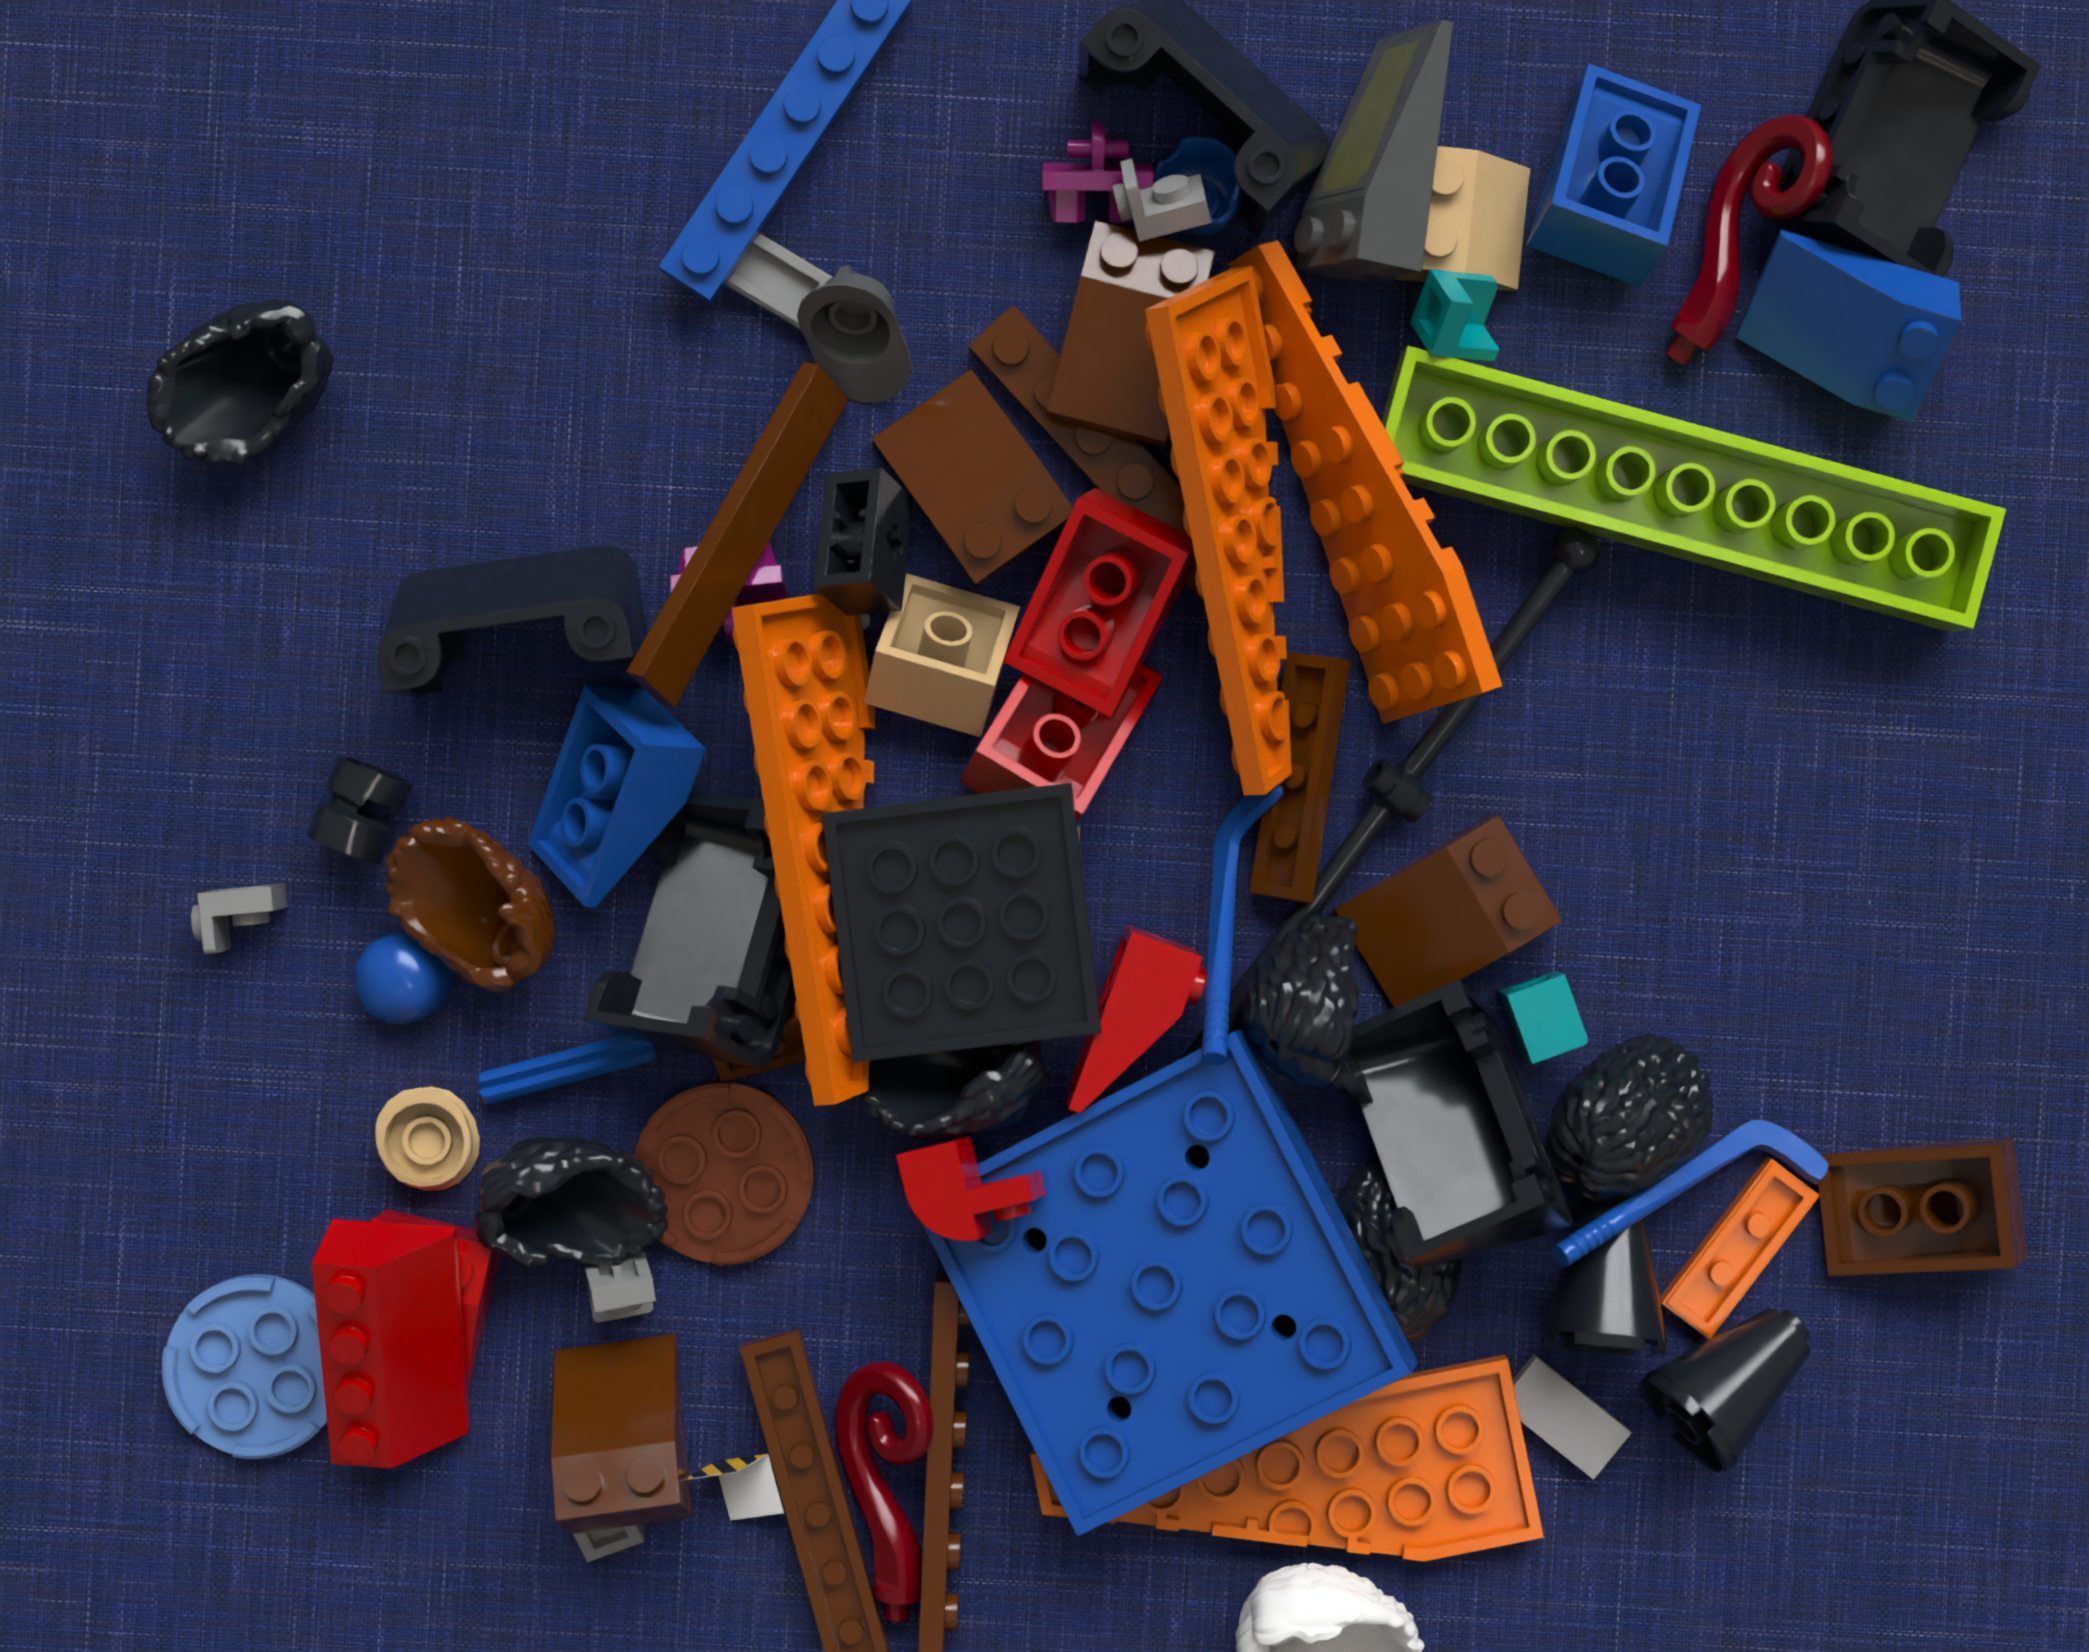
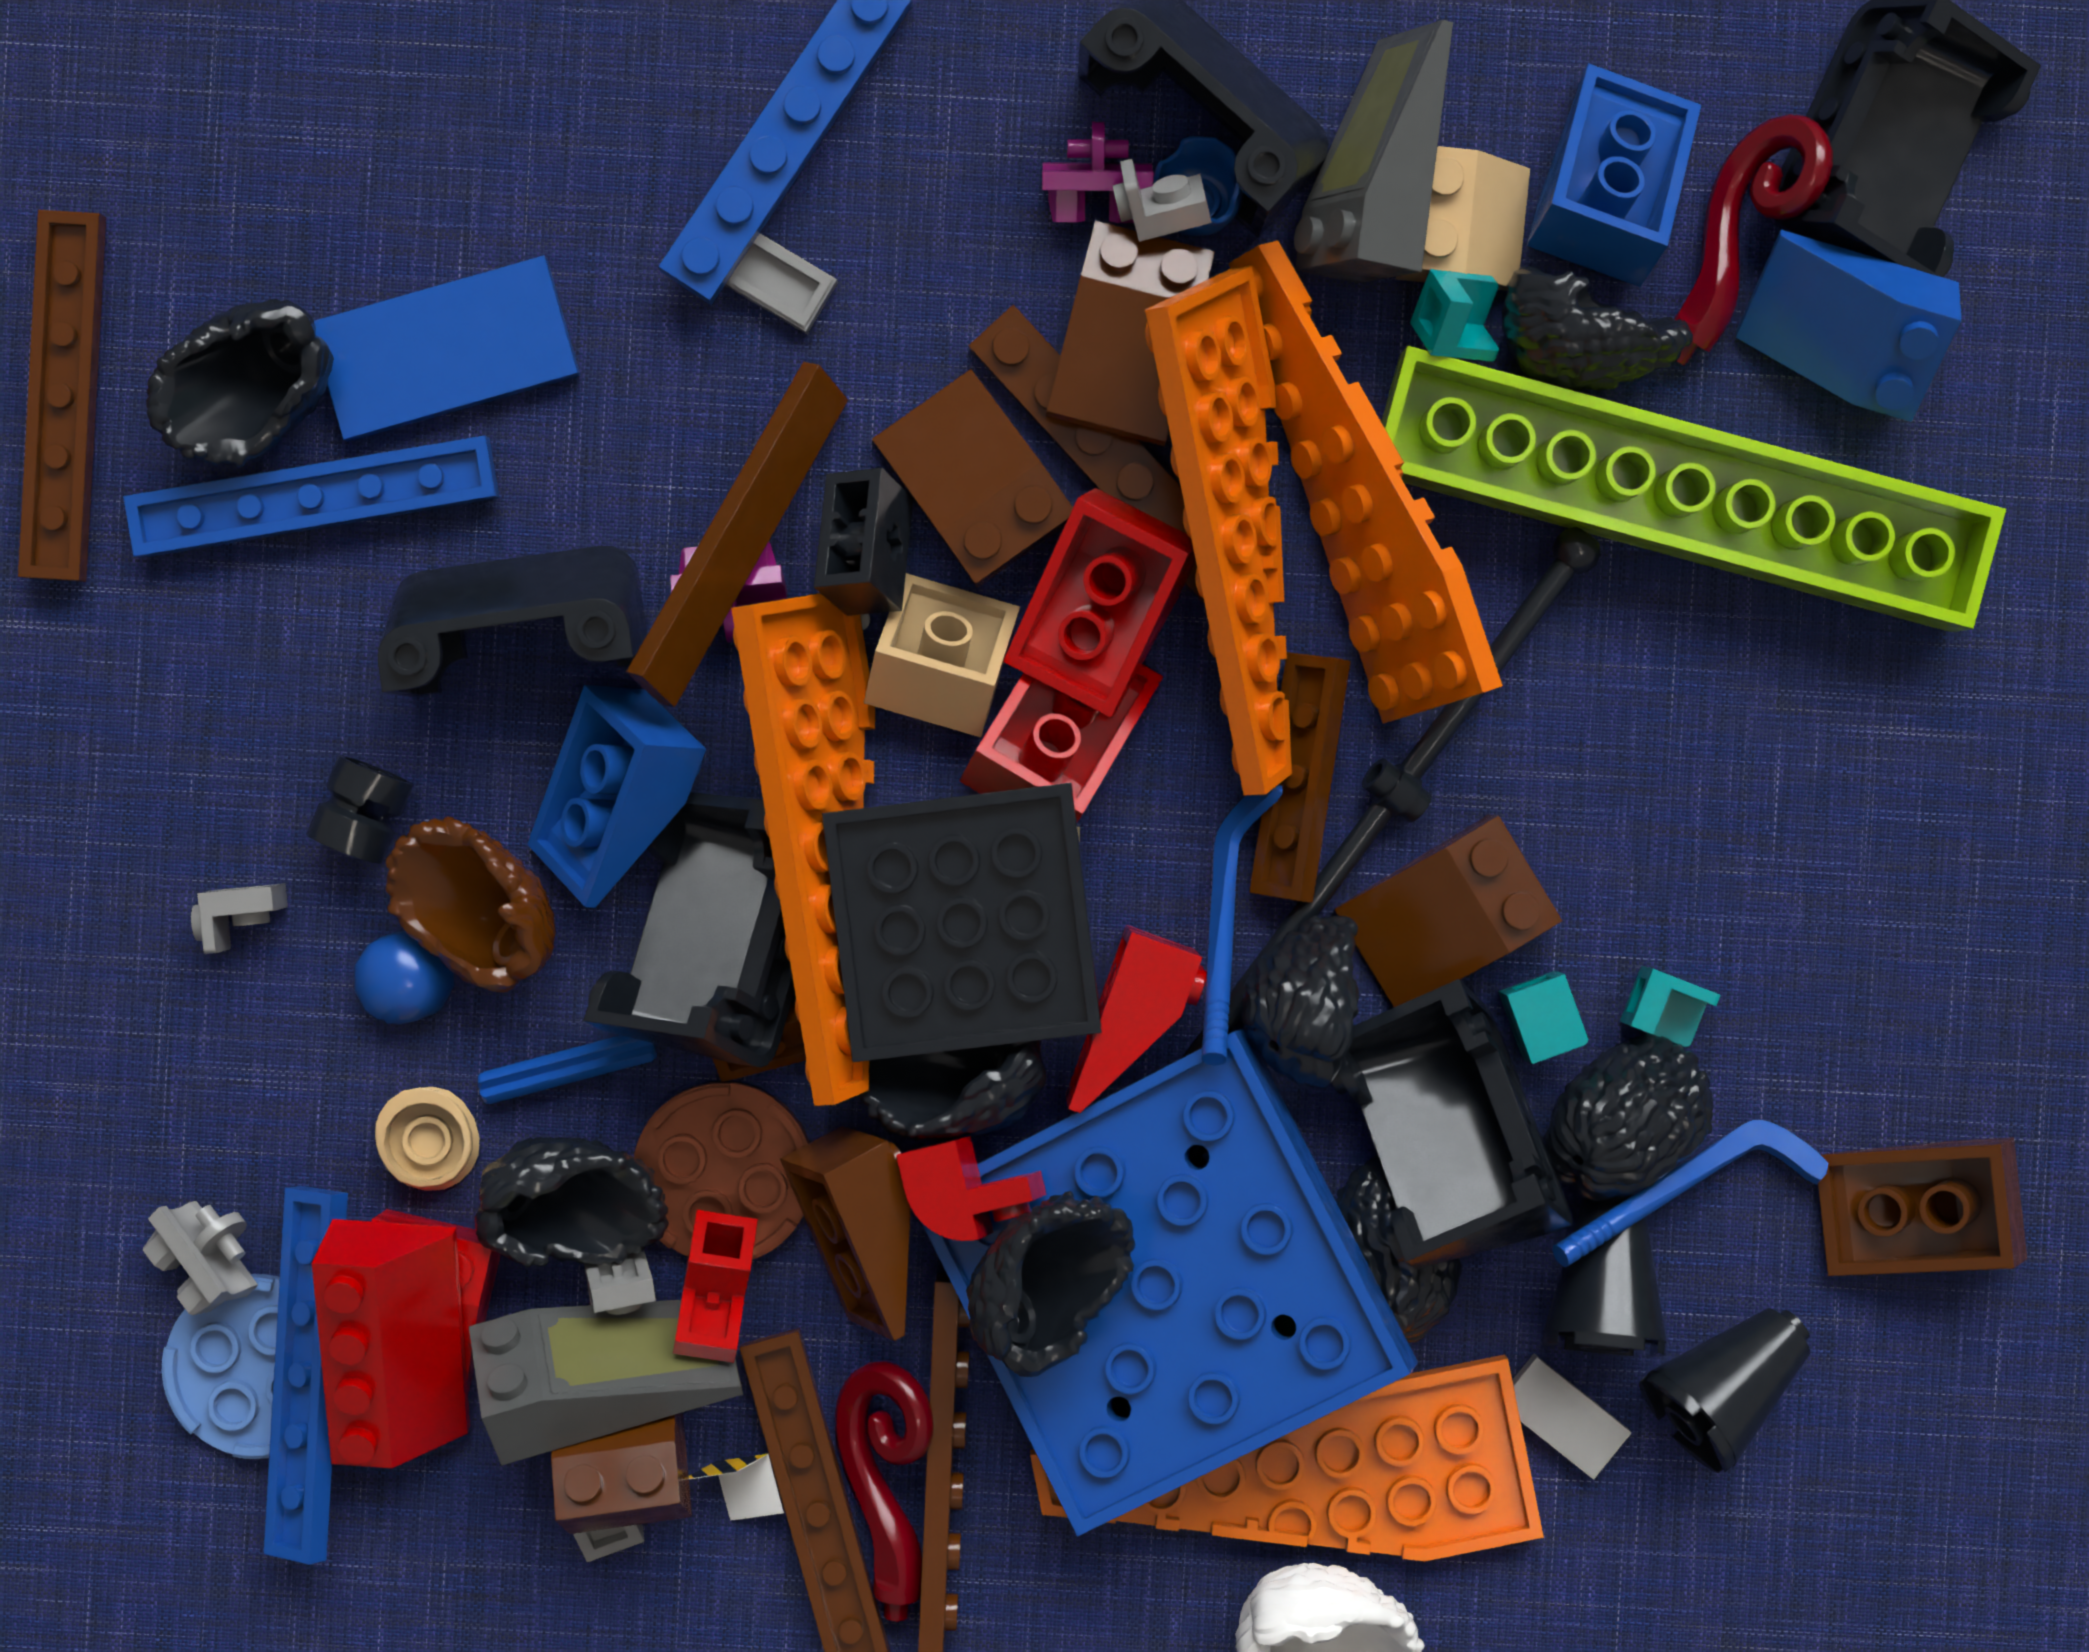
dark grey piece [797,265,912,403] -> none
orange tile [1660,1156,1820,1339] -> none
none -> reddish brown plate [18,210,106,582]
none -> blue plate [123,435,500,558]
none -> light grey hips [143,1201,258,1315]
none -> blue plate [264,1186,348,1565]
none -> blue tile [314,255,581,442]
none -> slope [469,1300,743,1466]
none -> red brick [673,1209,758,1363]
none -> reddish brown slope [780,1126,911,1341]
none -> black hair [966,1191,1136,1377]
none -> black hair [1501,267,1693,391]
none -> teal panel [1620,965,1721,1047]

